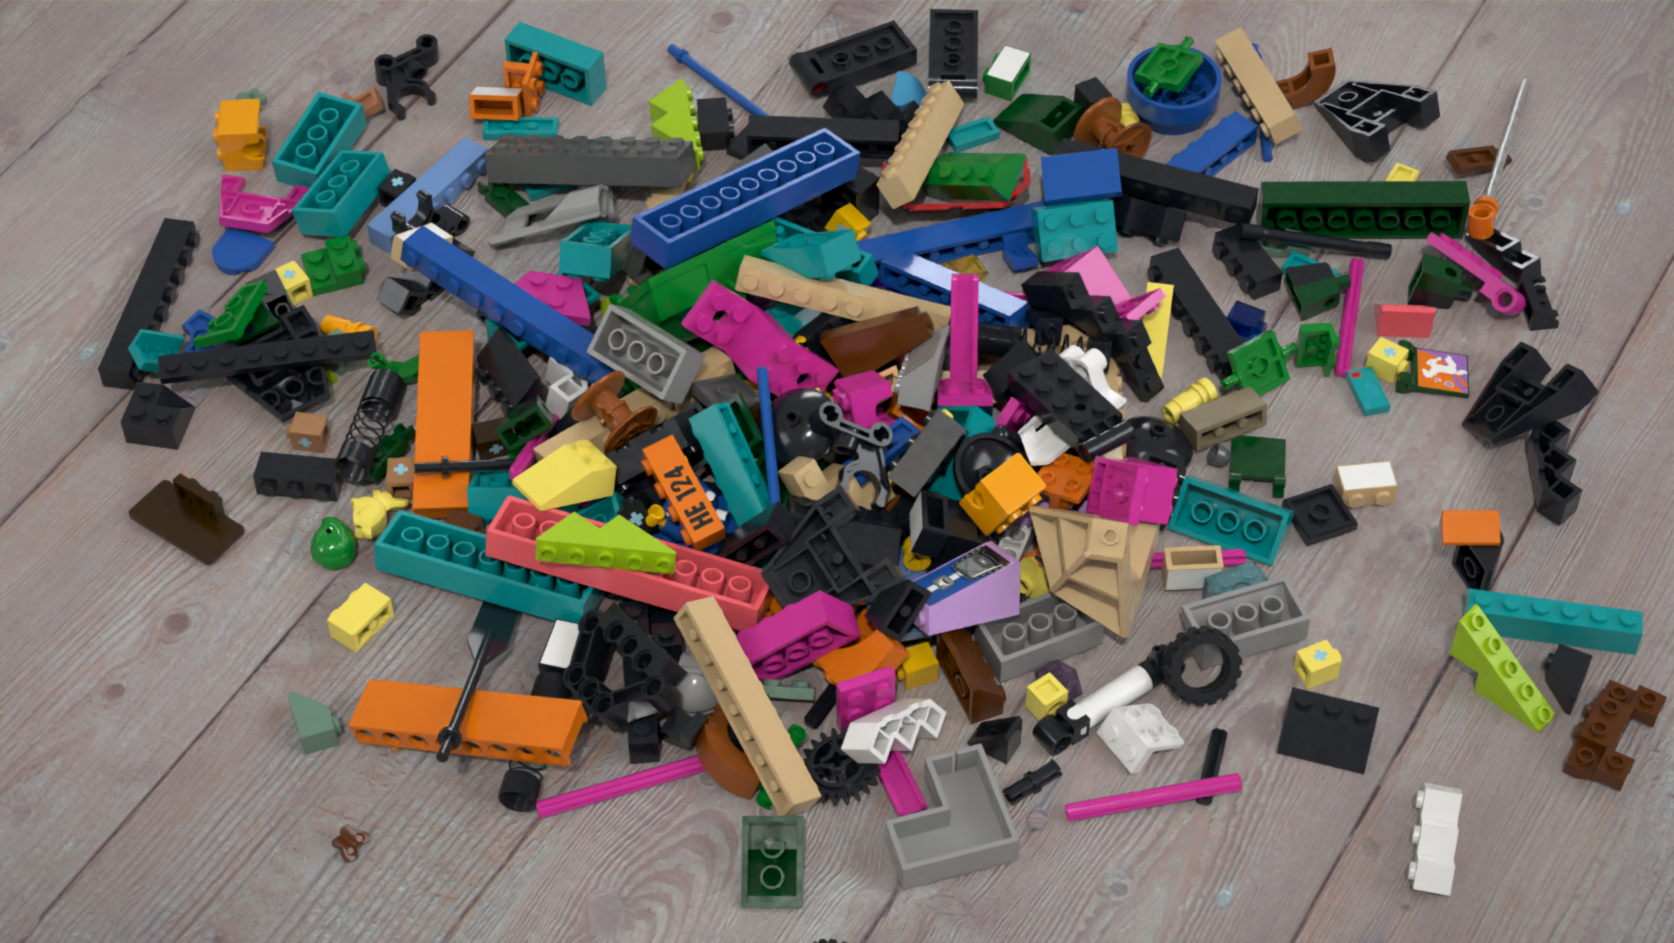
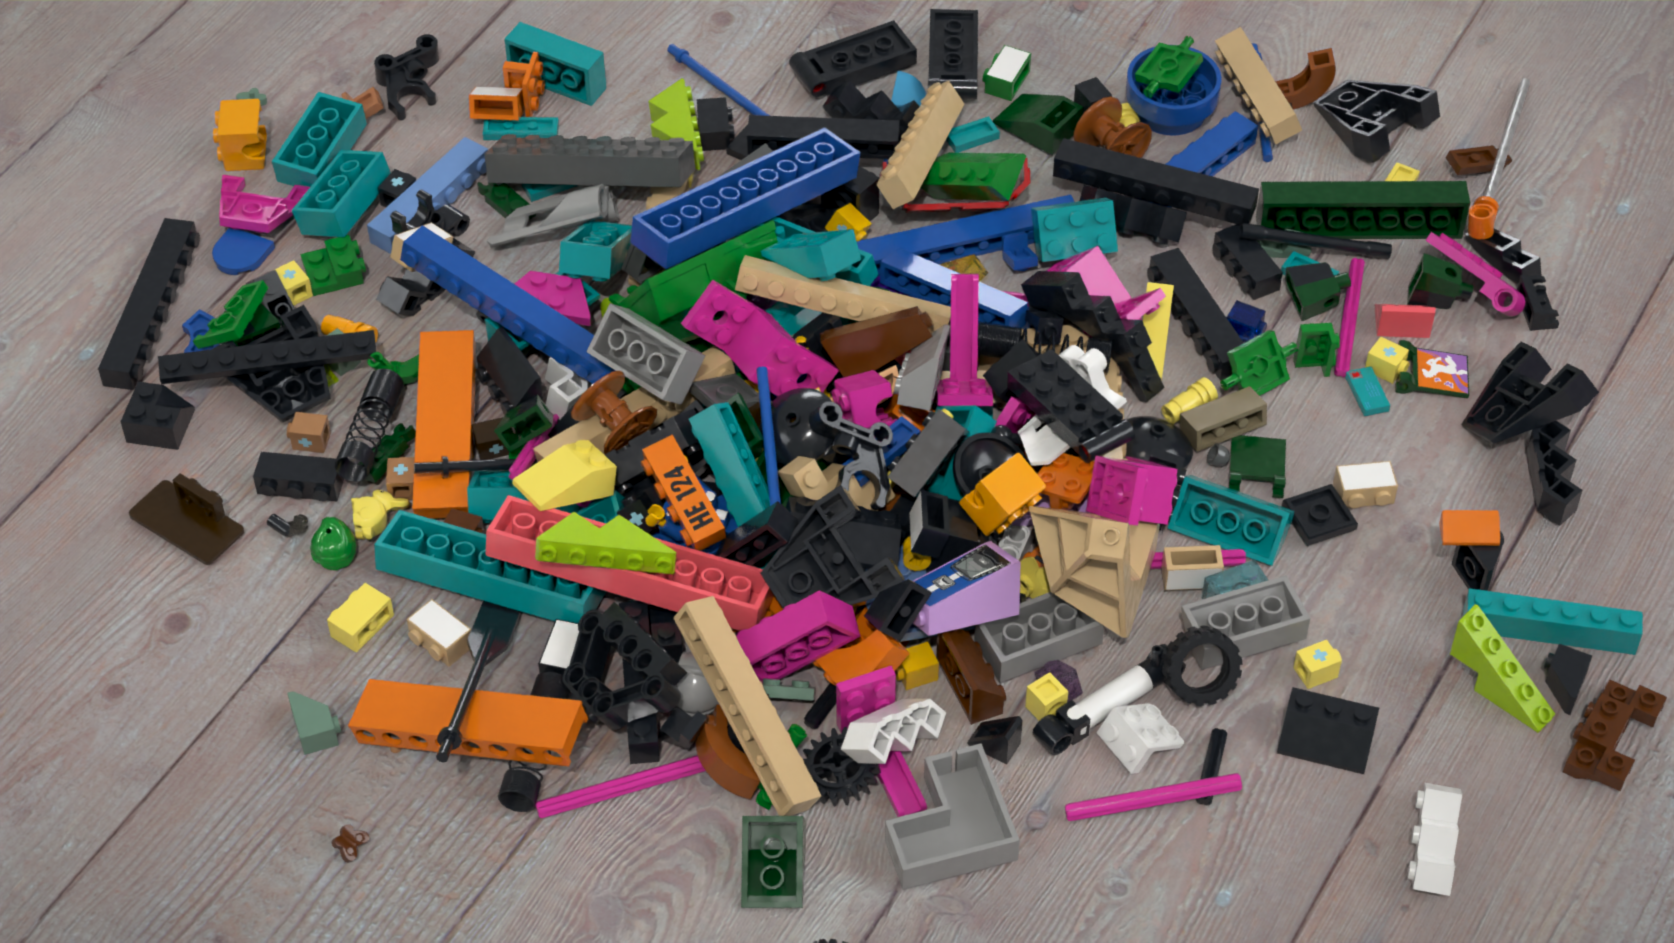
teal bracket [128,329,185,373] -> none
black pin [1003,760,1062,806] -> none
blue tile [1041,148,1122,205] -> none
none -> arm [267,514,309,536]
none -> brick [407,599,471,667]

